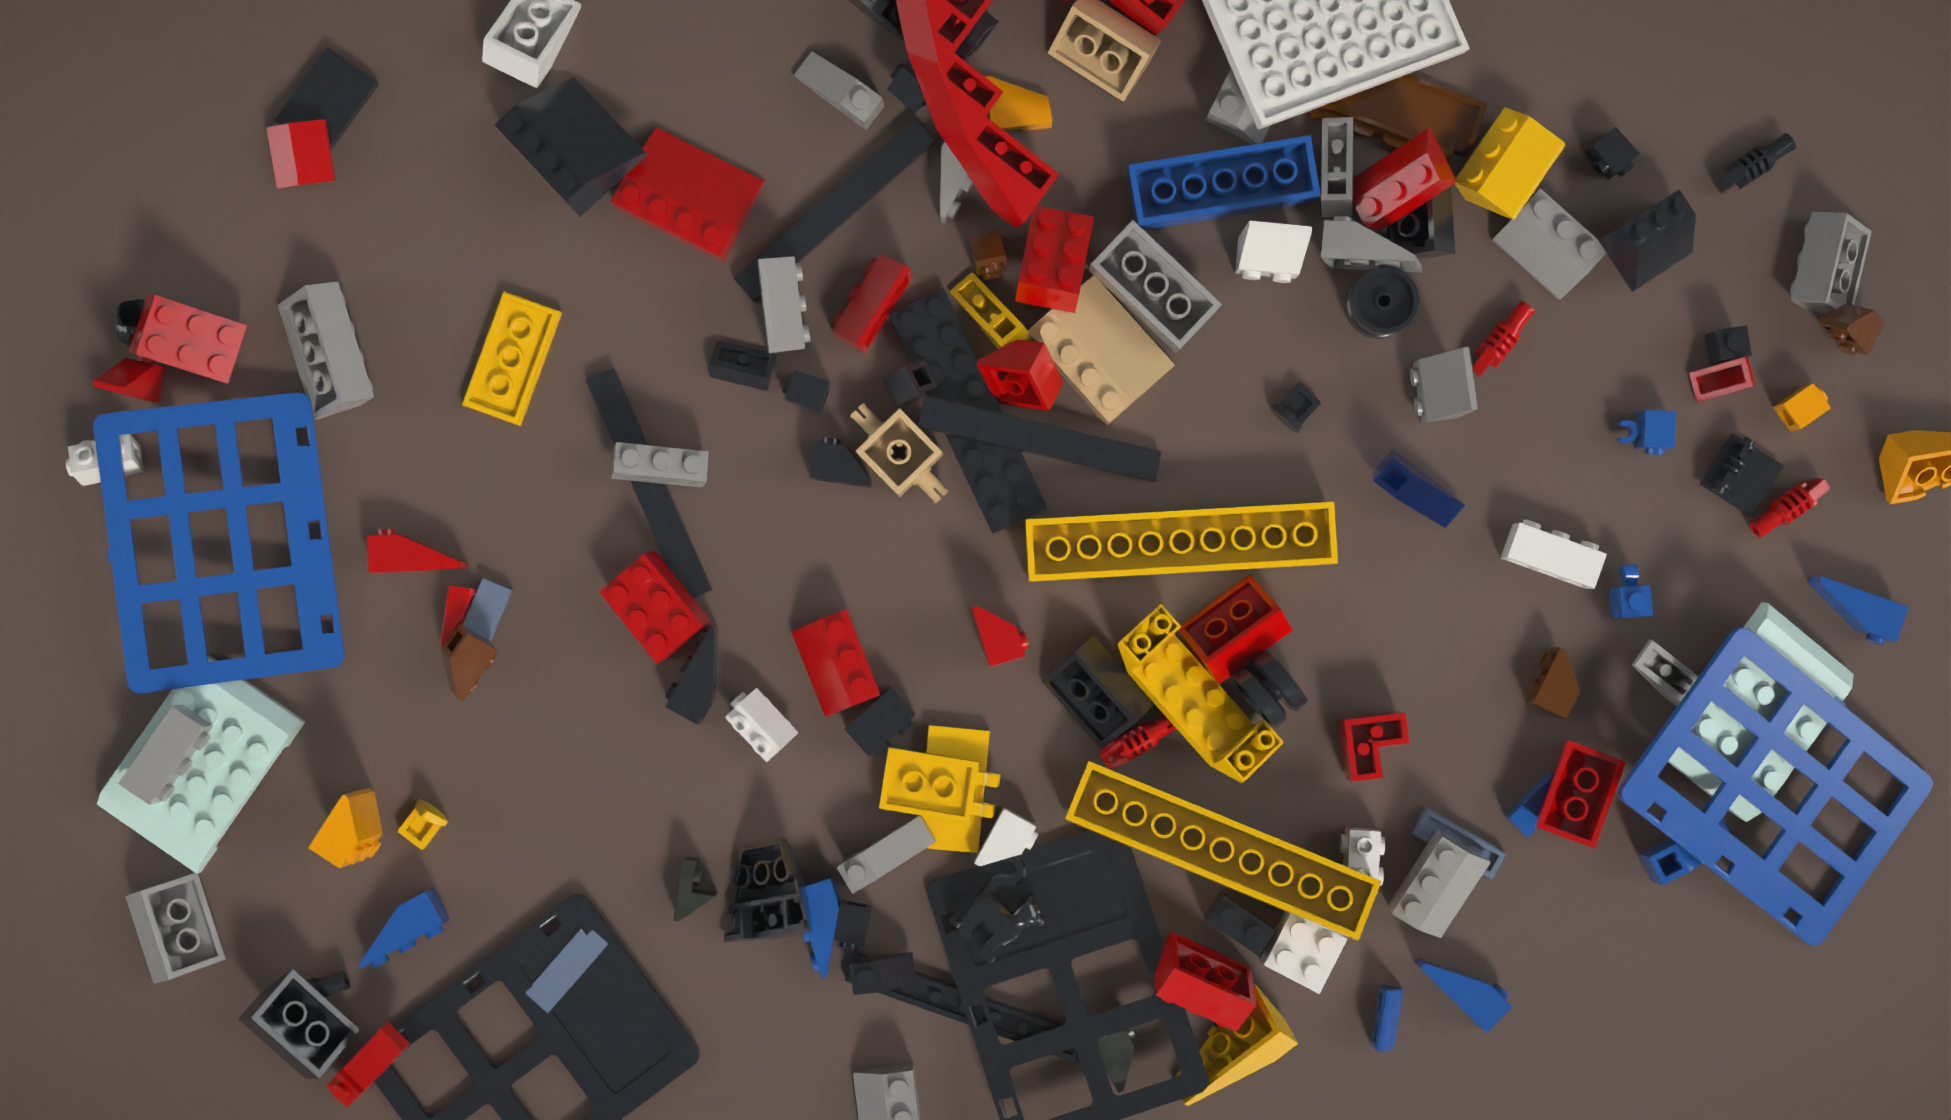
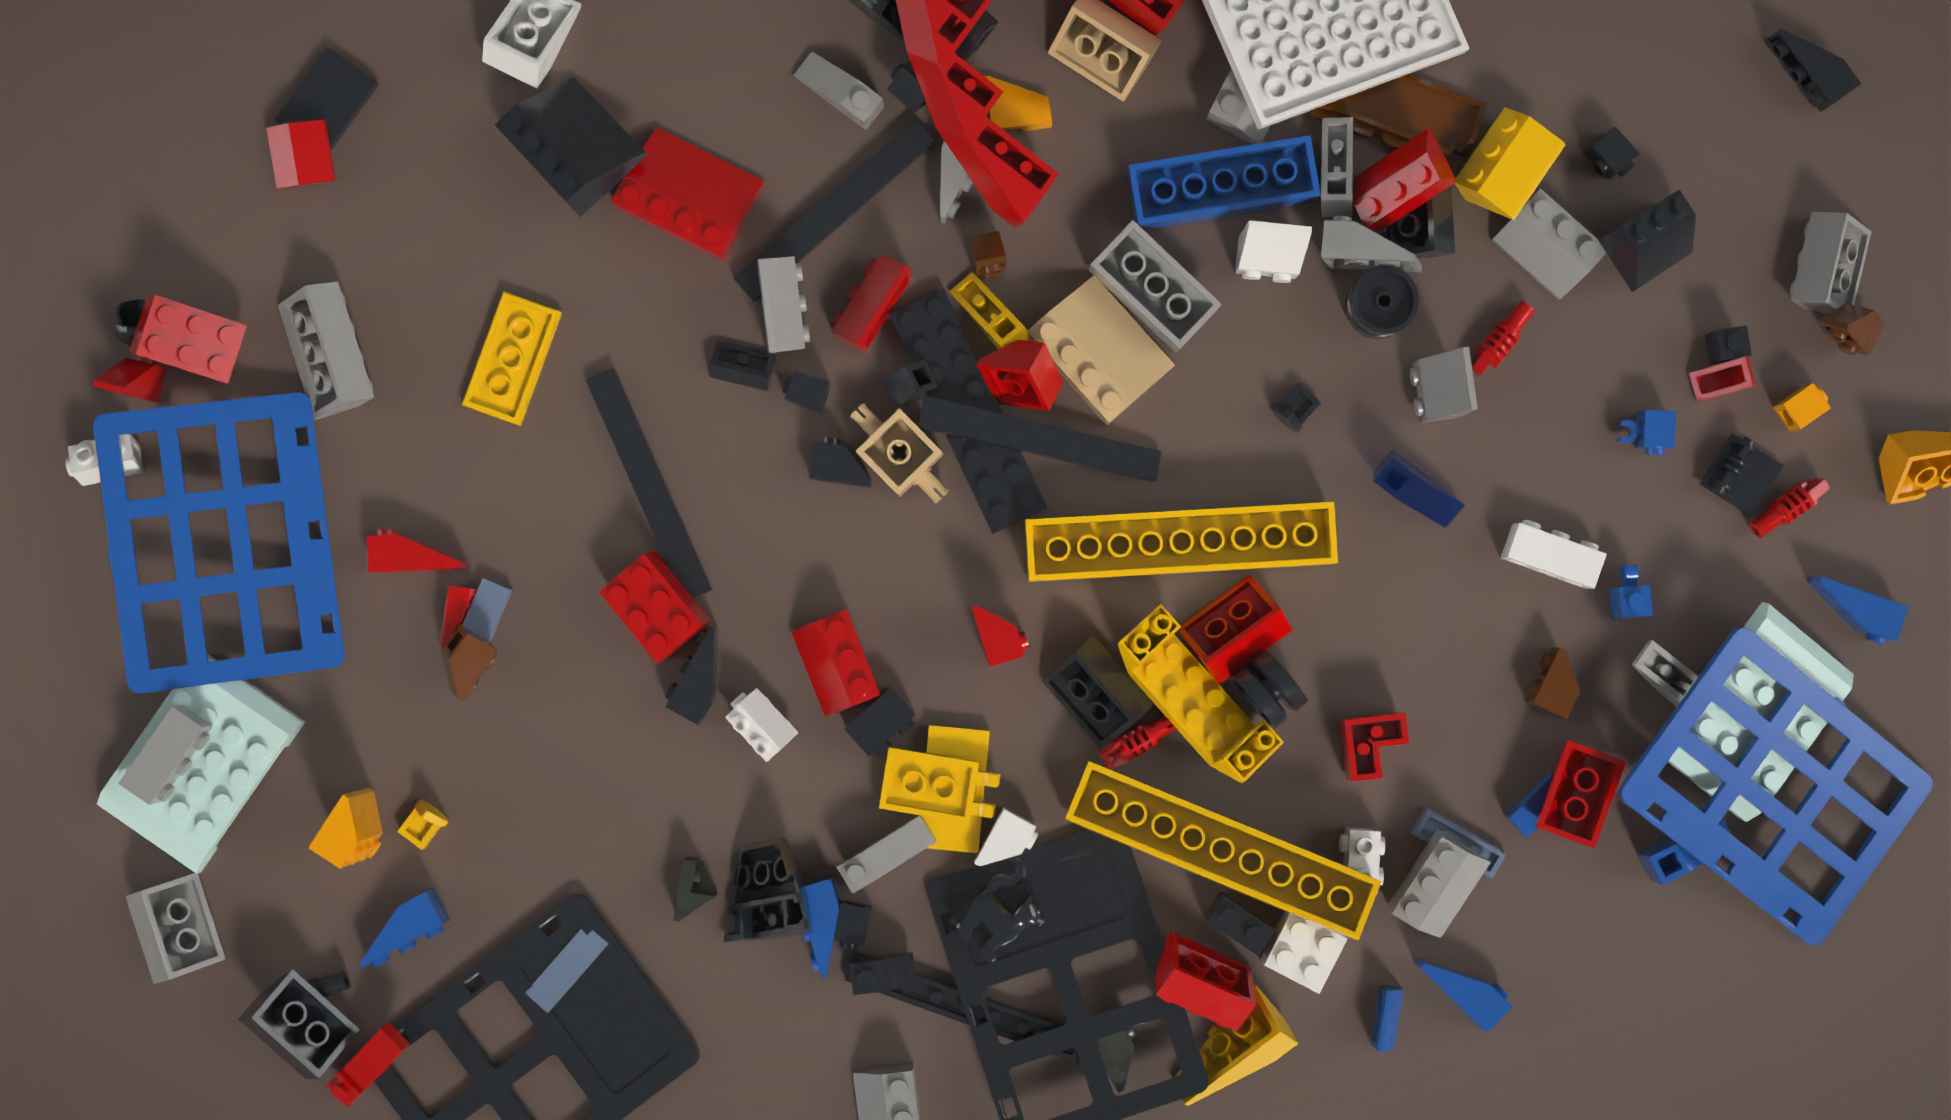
light grey brick [611,442,709,488] -> none
red brick [1015,206,1094,313] -> none
black hinge [1715,133,1796,194] -> none
none -> black slope [1767,28,1862,112]

